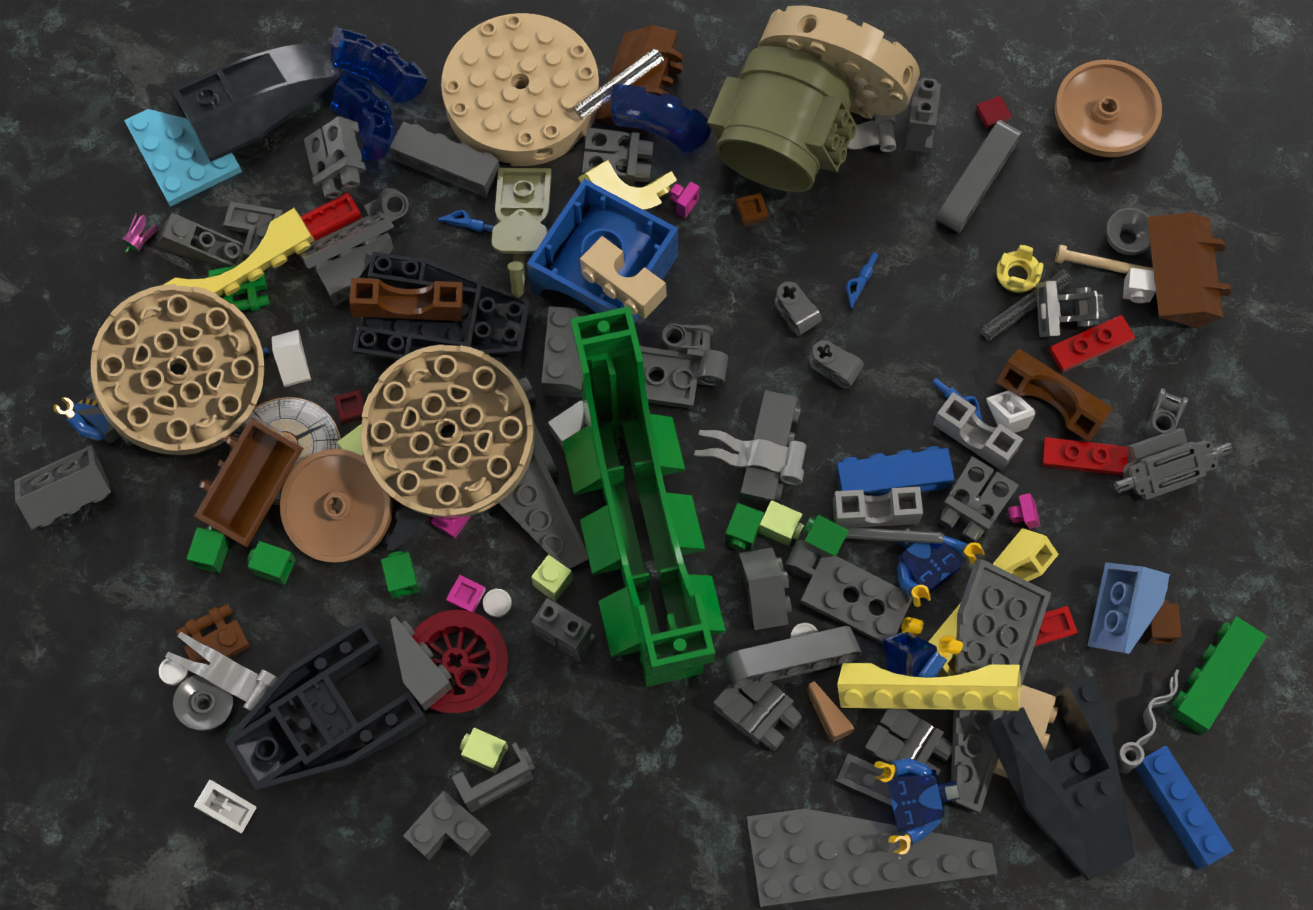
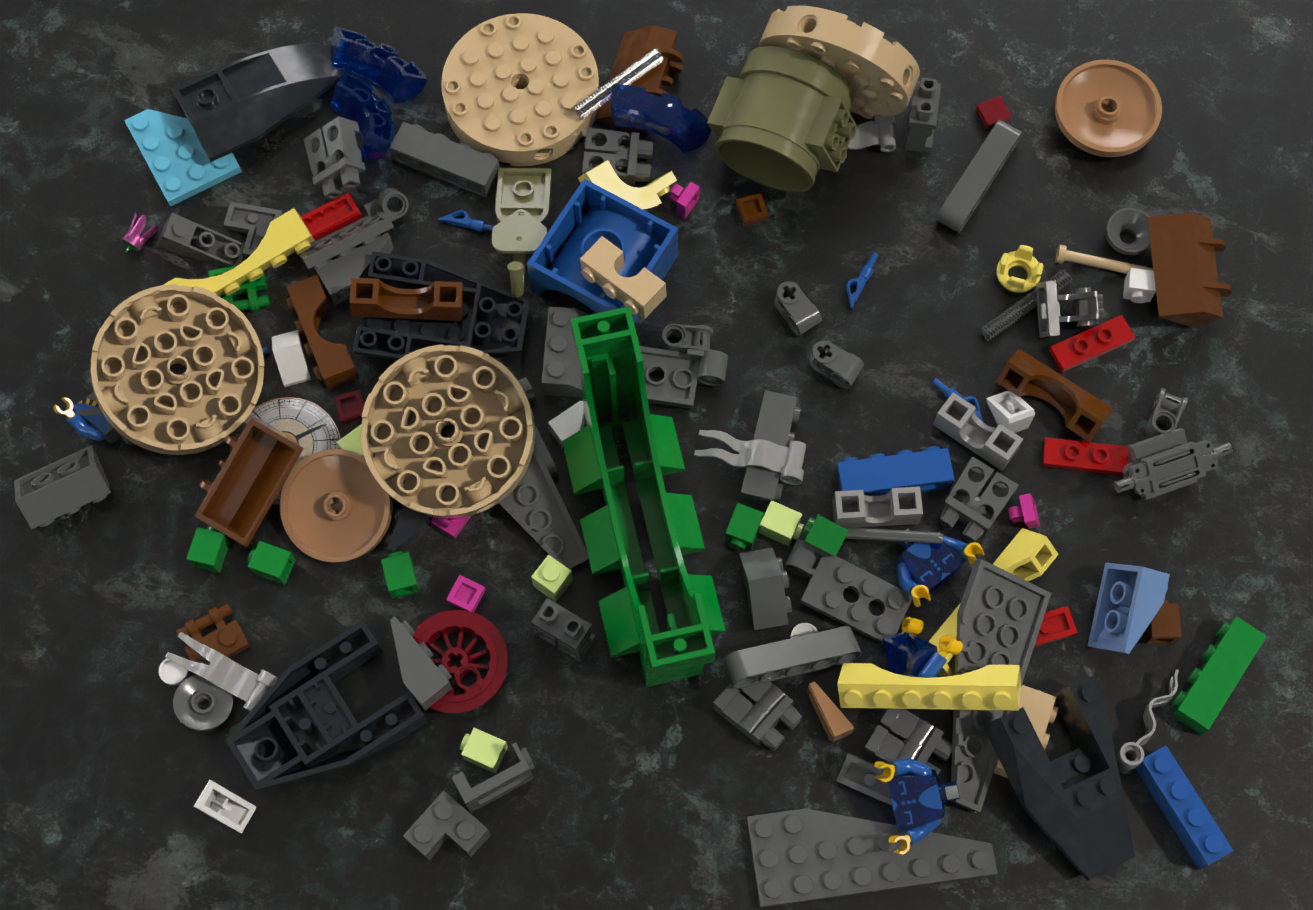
white piece [483,589,512,618] -> none
none -> reddish brown arch [285,275,359,389]

